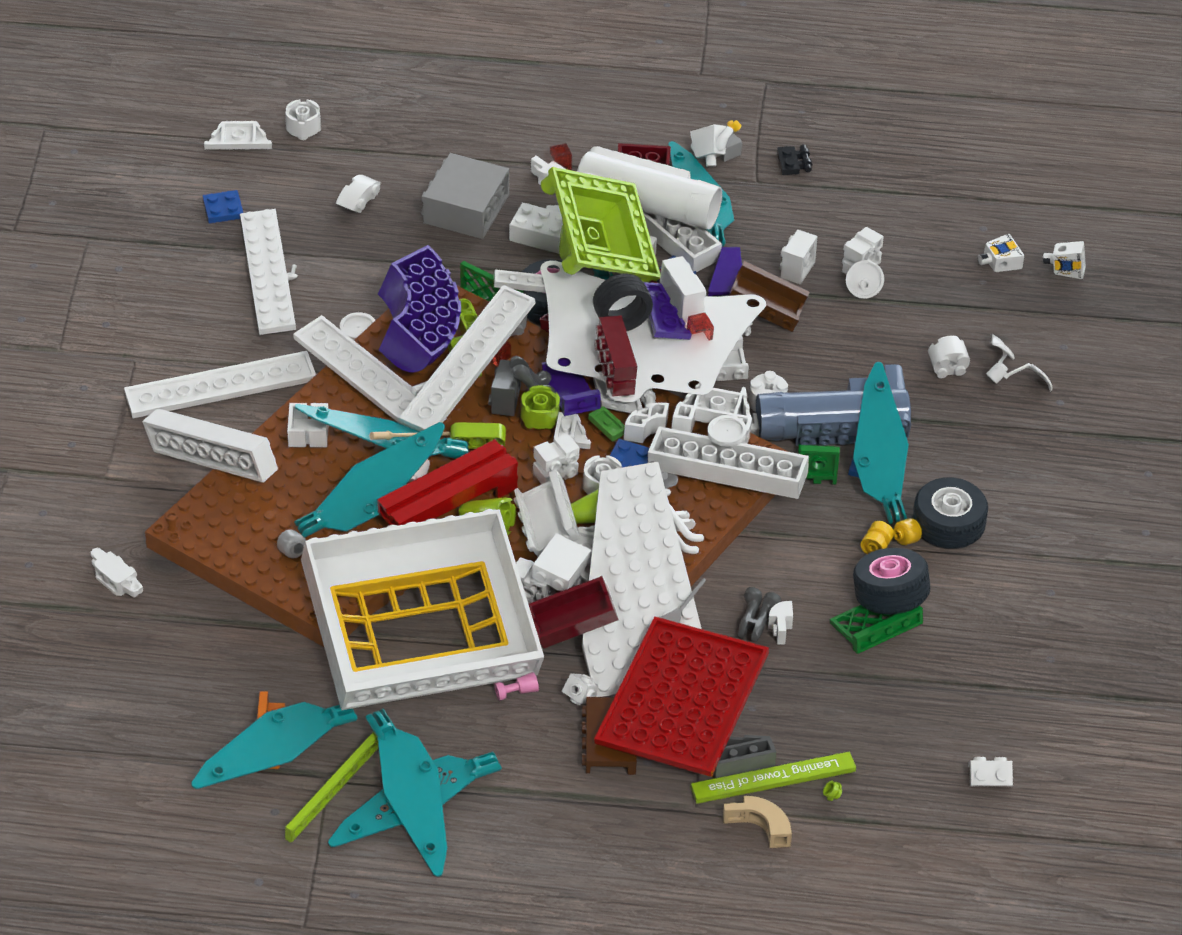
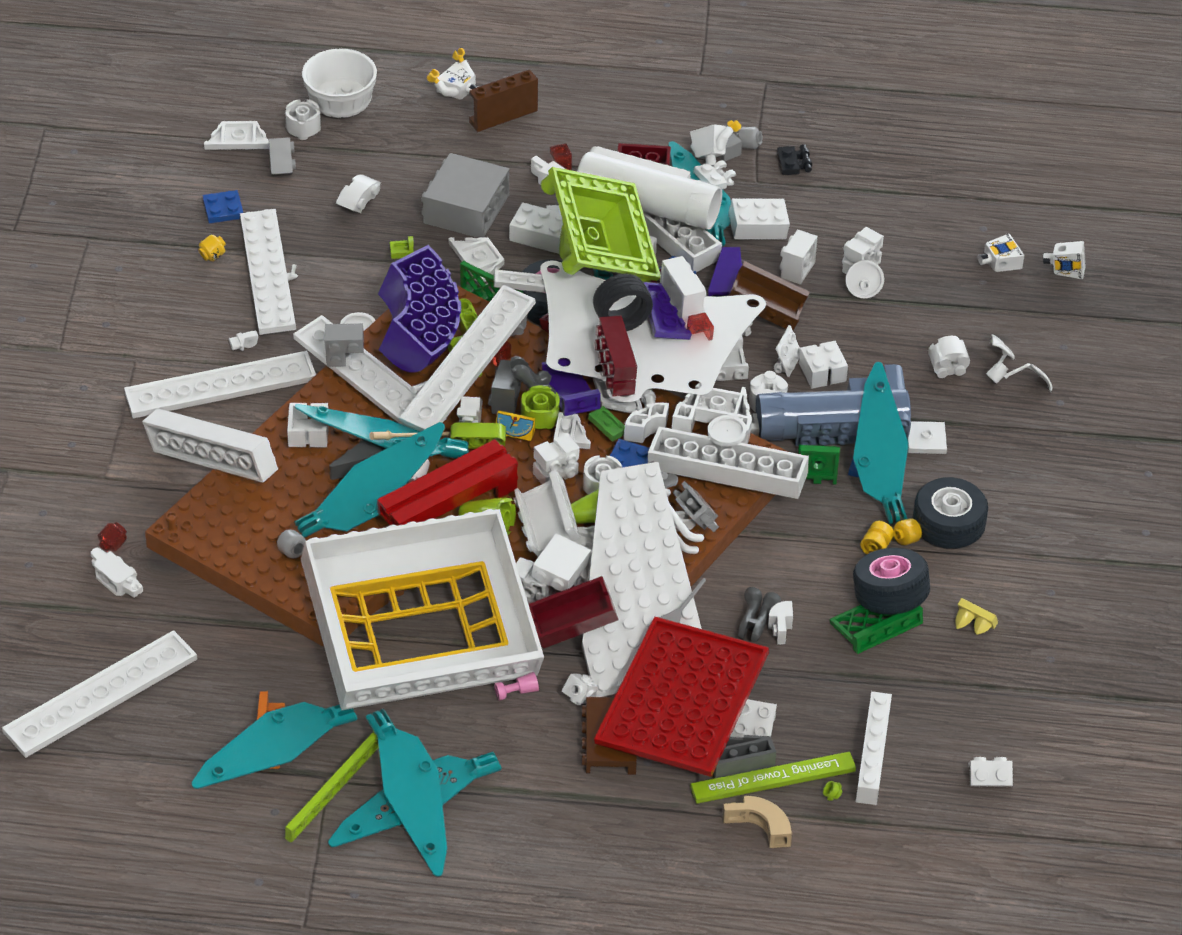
none -> white plate [2,630,197,758]
none -> clear red head [98,522,127,552]
none -> yellow head [198,235,226,262]
none -> white piece [229,331,258,351]
none -> light grey brick [268,137,296,175]
none -> white piece [302,49,377,118]
none -> light grey brick [324,323,364,367]
none -> dark grey slope [329,439,387,480]
none -> lime tile [390,236,414,259]
none -> white torso [427,48,478,100]
none -> white wing [449,237,504,286]
none -> white brick [457,396,483,423]
none -> reddish brown panel [469,70,538,132]
none -> slope [496,410,535,441]
none -> light grey hinge [673,481,719,532]
none -> white plate [693,160,736,189]
none -> white piece [729,199,790,239]
none -> white hinge [731,699,777,737]
none -> light grey head [736,127,763,149]
none -> white hinge [774,325,800,377]
none -> white piece [799,341,848,389]
none -> white brick [856,691,892,805]
none -> white plate [907,421,947,454]
none -> light yellow tile [955,598,998,635]

